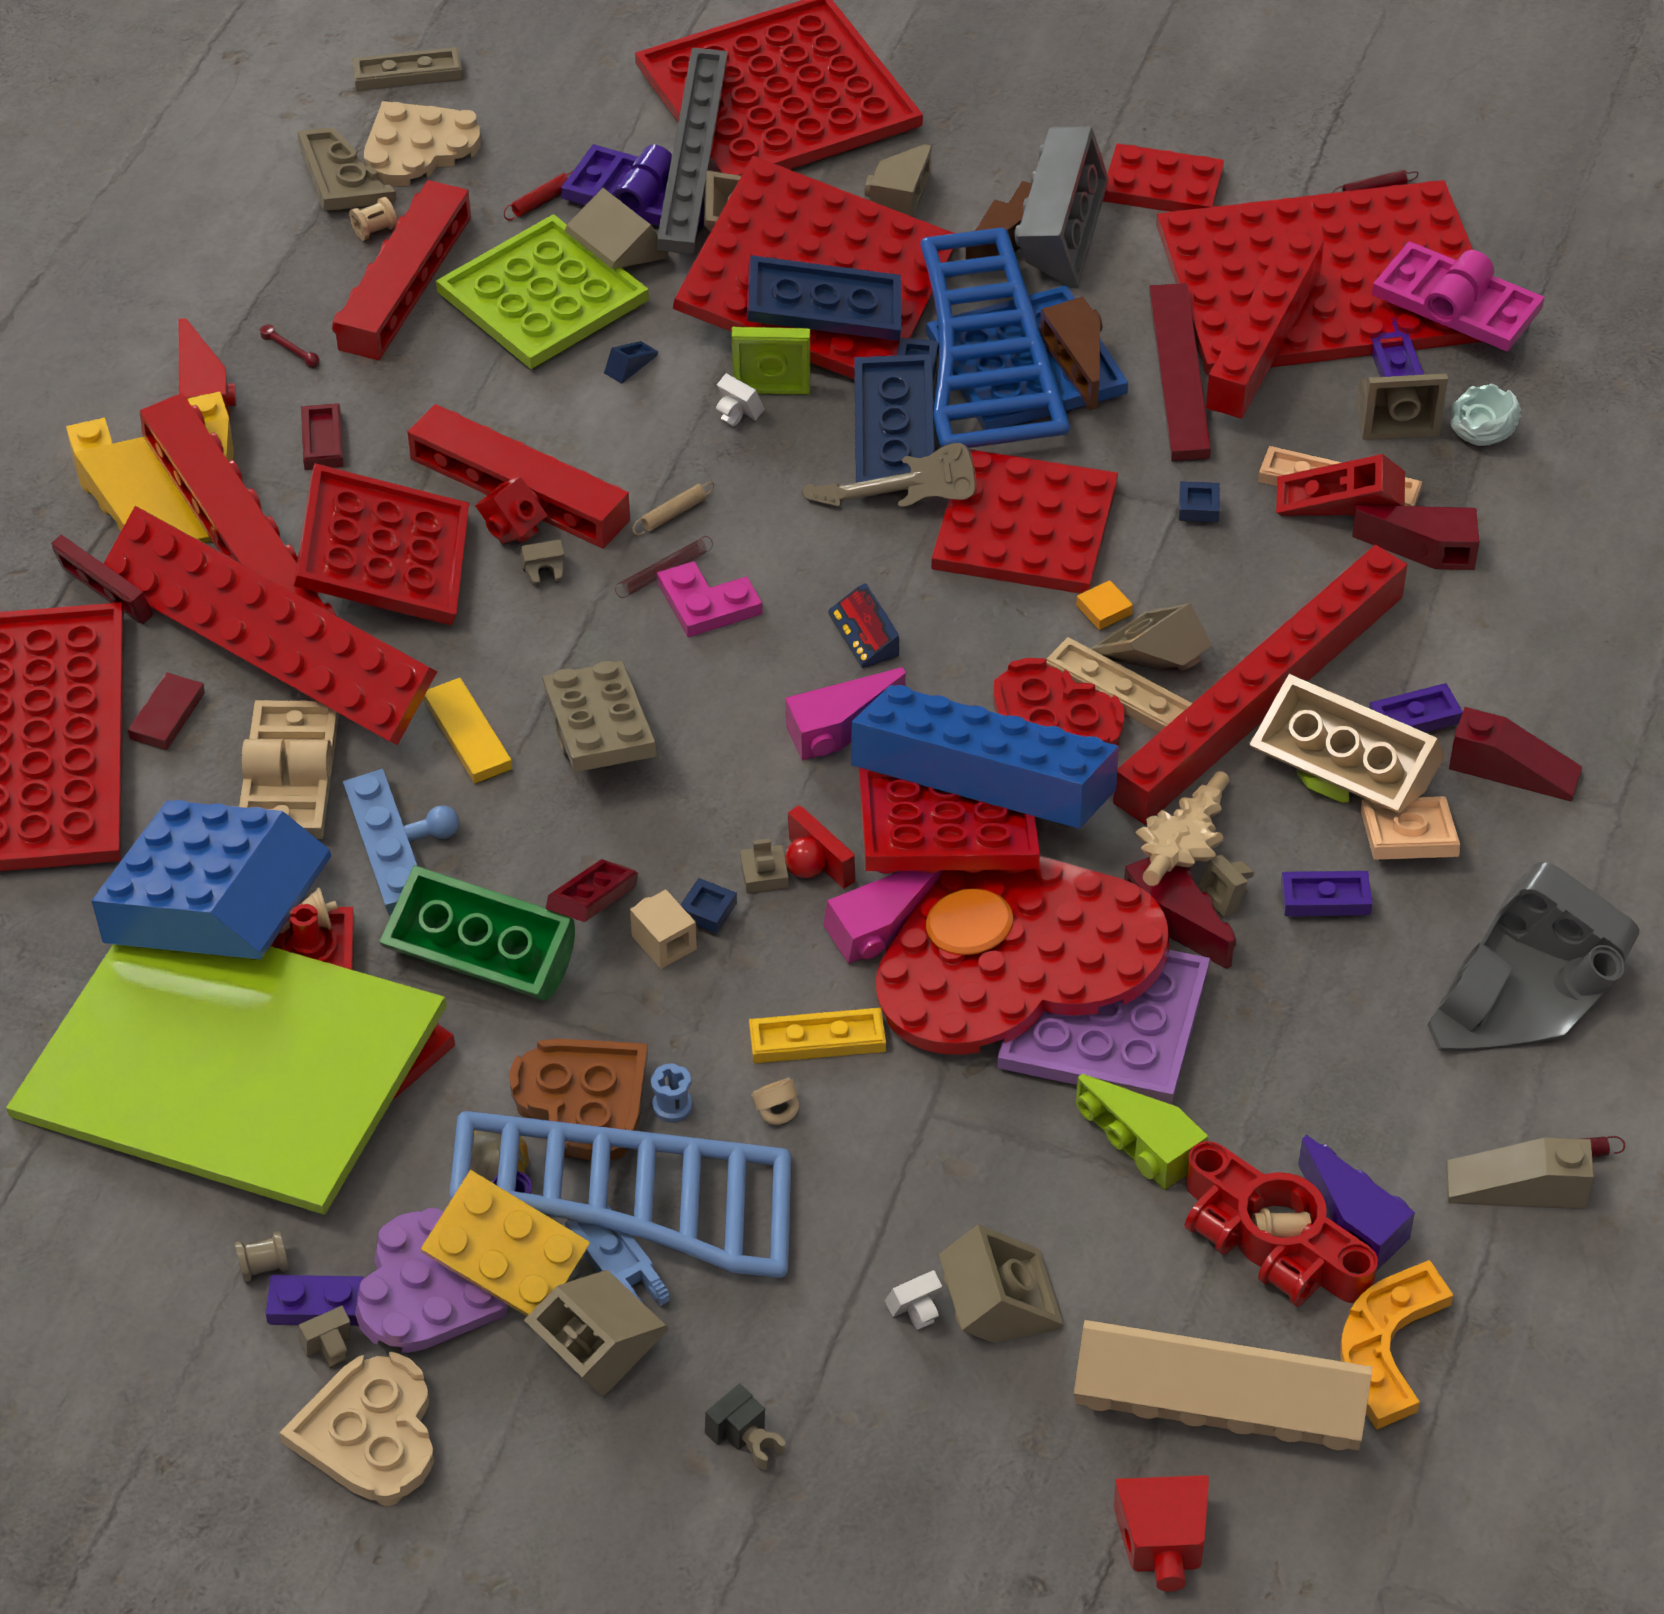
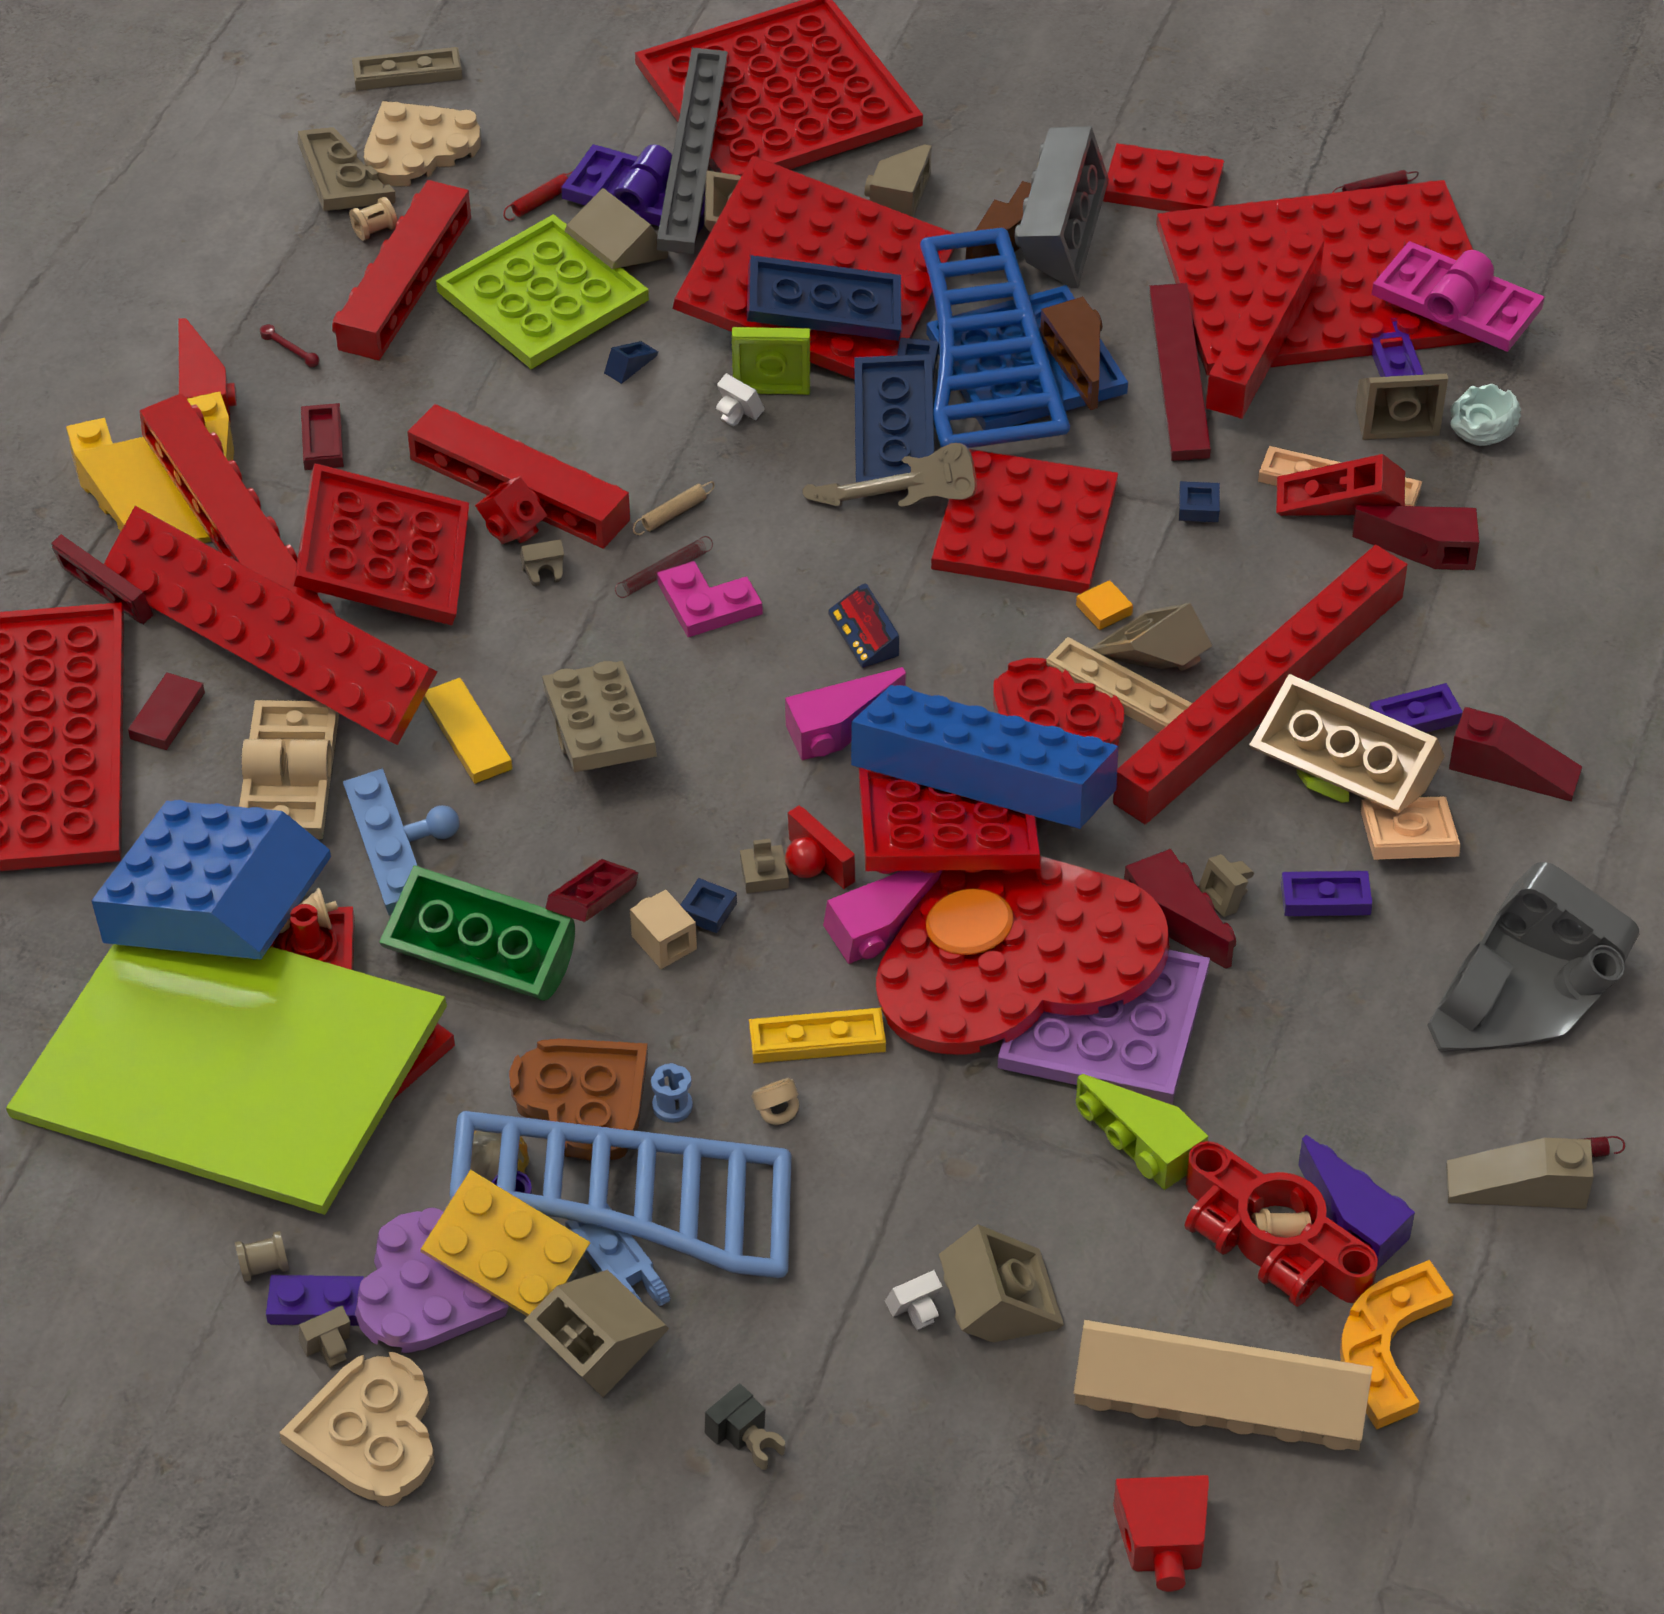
tan piece [1136,771,1229,886] -> none

